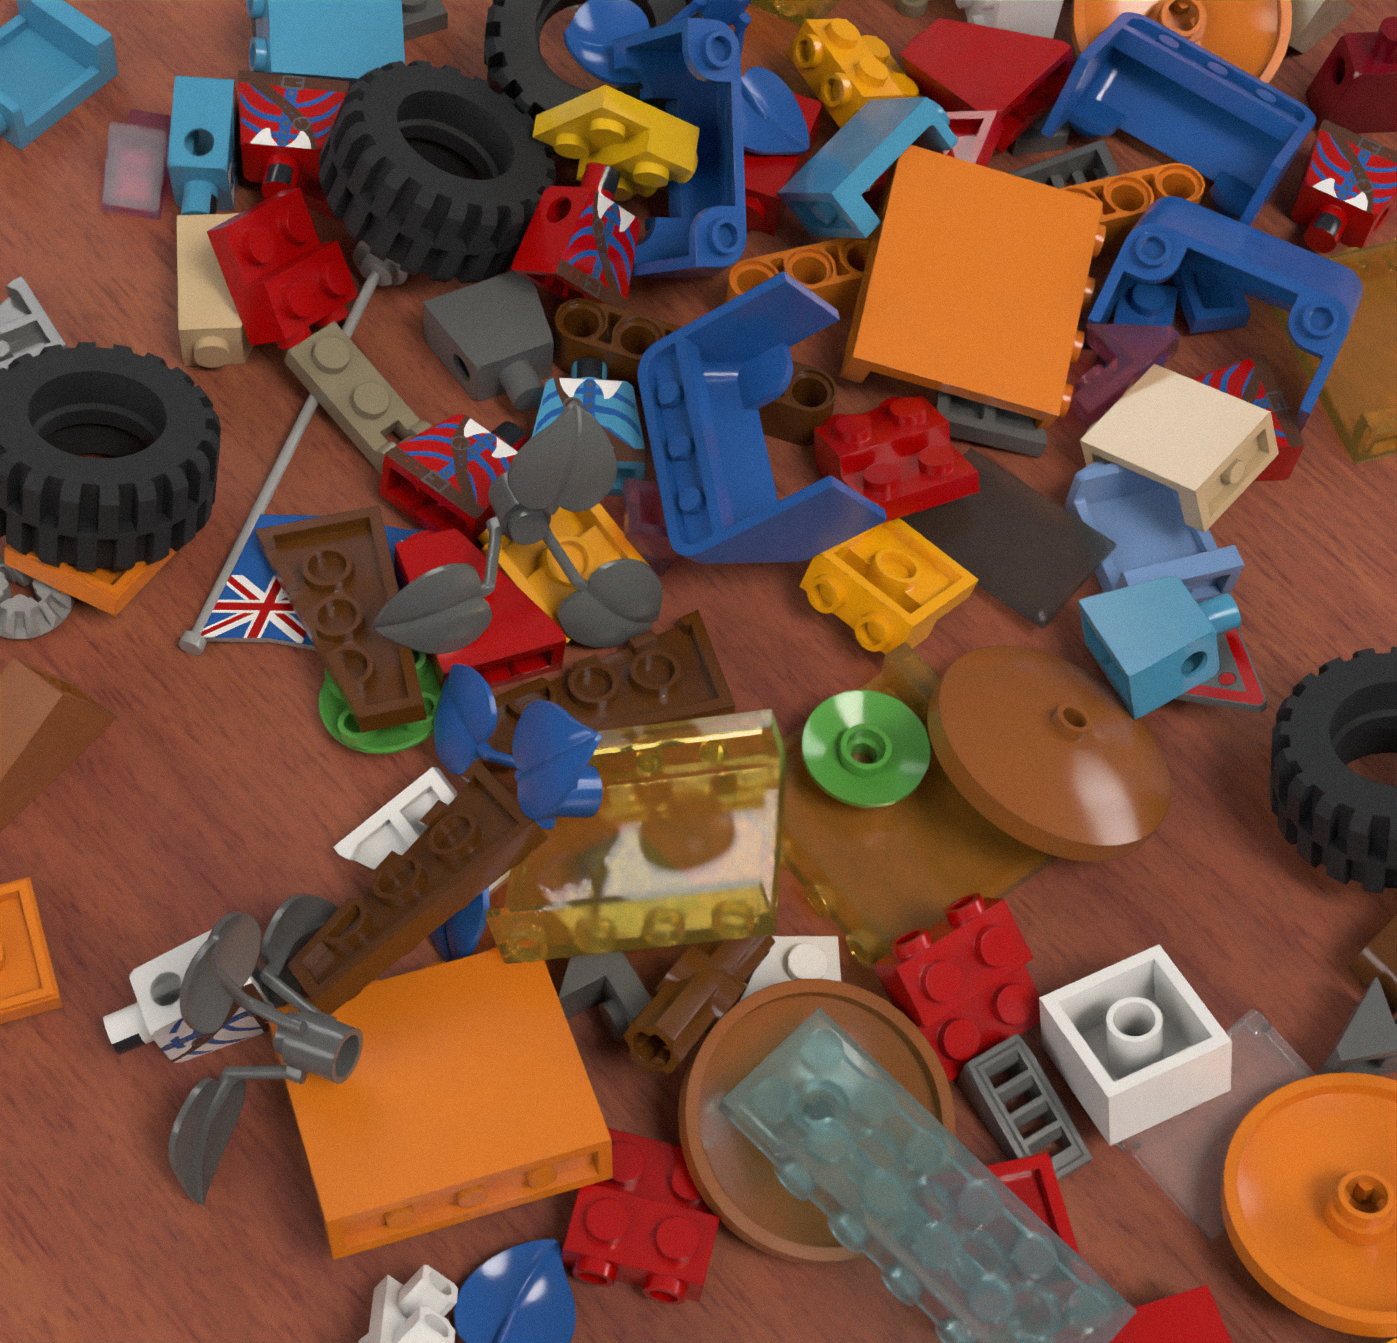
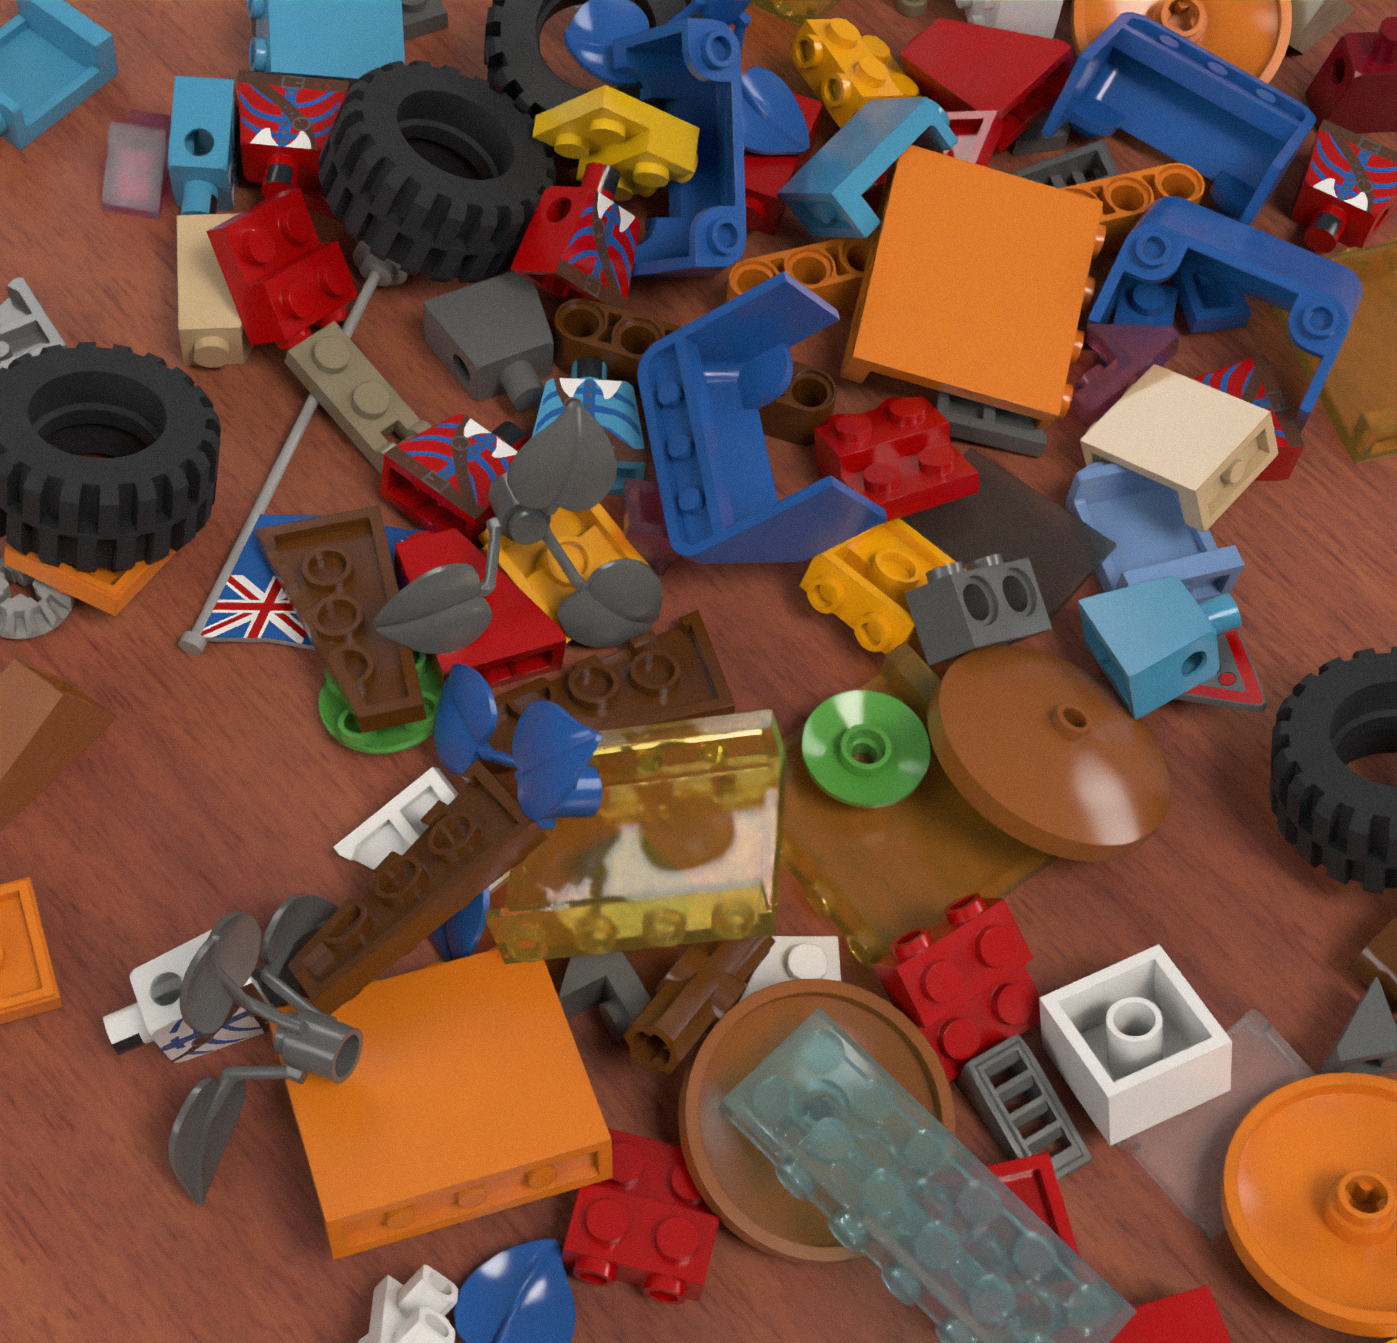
none -> dark grey brick [905,553,1053,666]

